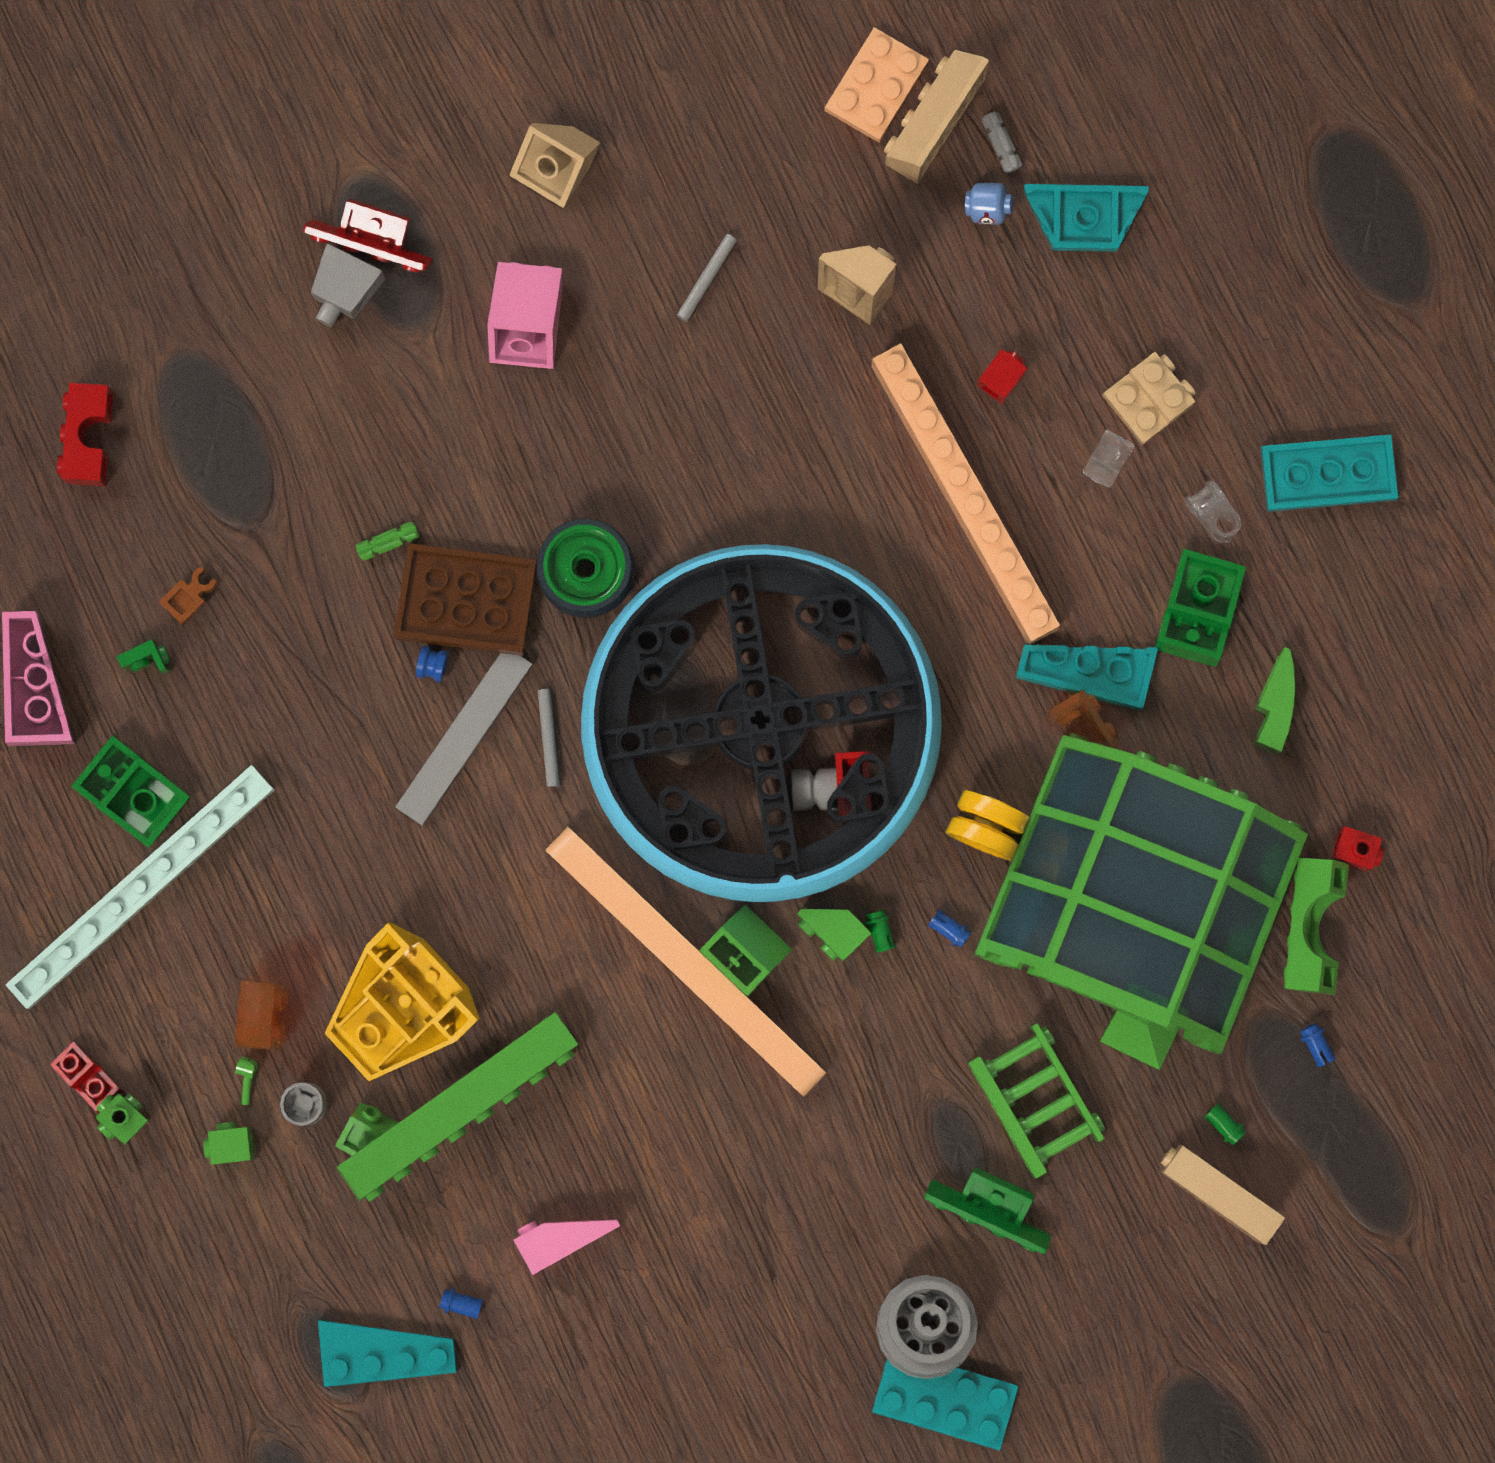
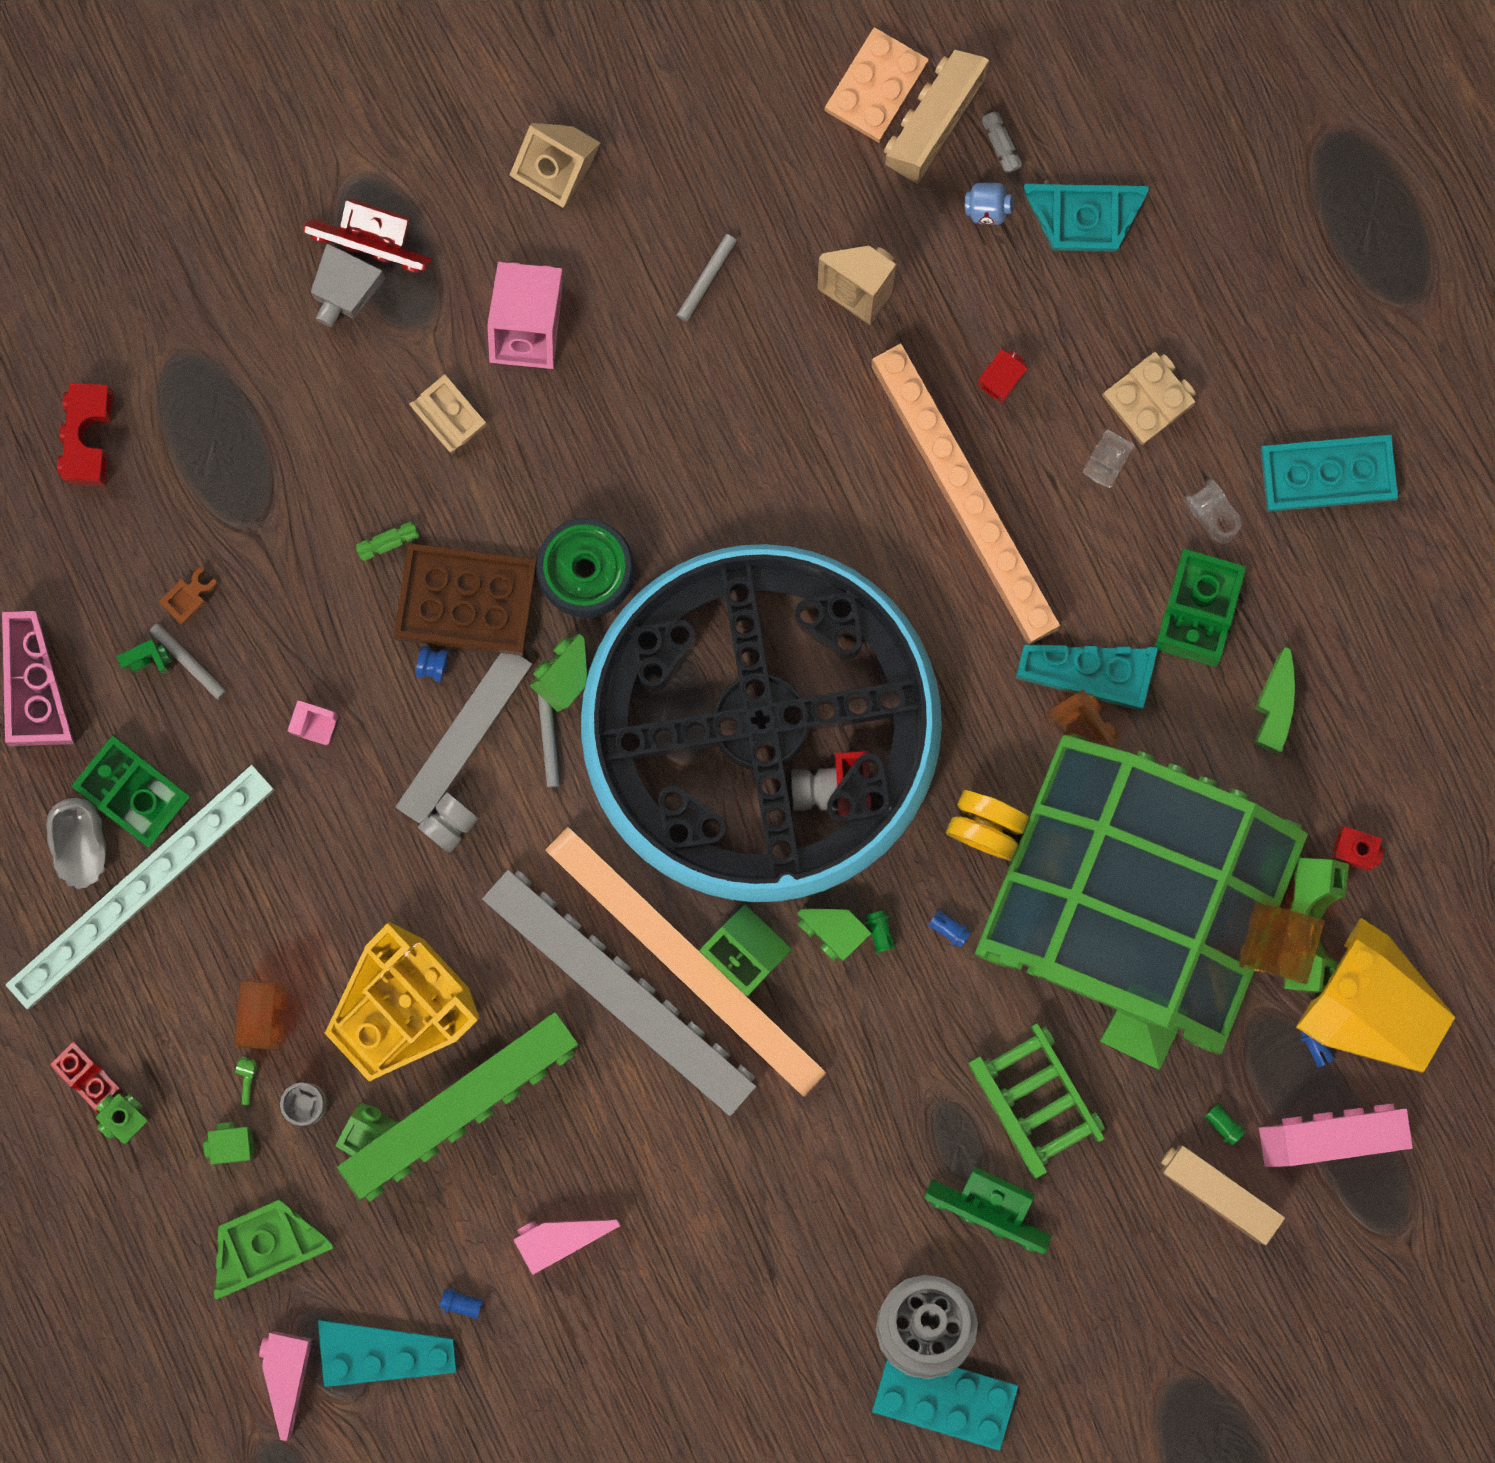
none -> light grey hair [46,798,107,889]
none -> light grey bar [149,623,227,700]
none -> bright green wing [214,1199,335,1300]
none -> bright pink slope [259,1331,313,1441]
none -> bright pink panel [287,700,339,746]
none -> tan plate [409,374,487,455]
none -> light grey wheel [417,792,479,854]
none -> light grey brick [482,870,756,1117]
none -> bright green slope [529,634,587,712]
none -> clear orange bracket [1239,903,1325,984]
none -> bright pink wedge [1259,1103,1413,1167]
none -> yellow wedge [1296,918,1455,1073]

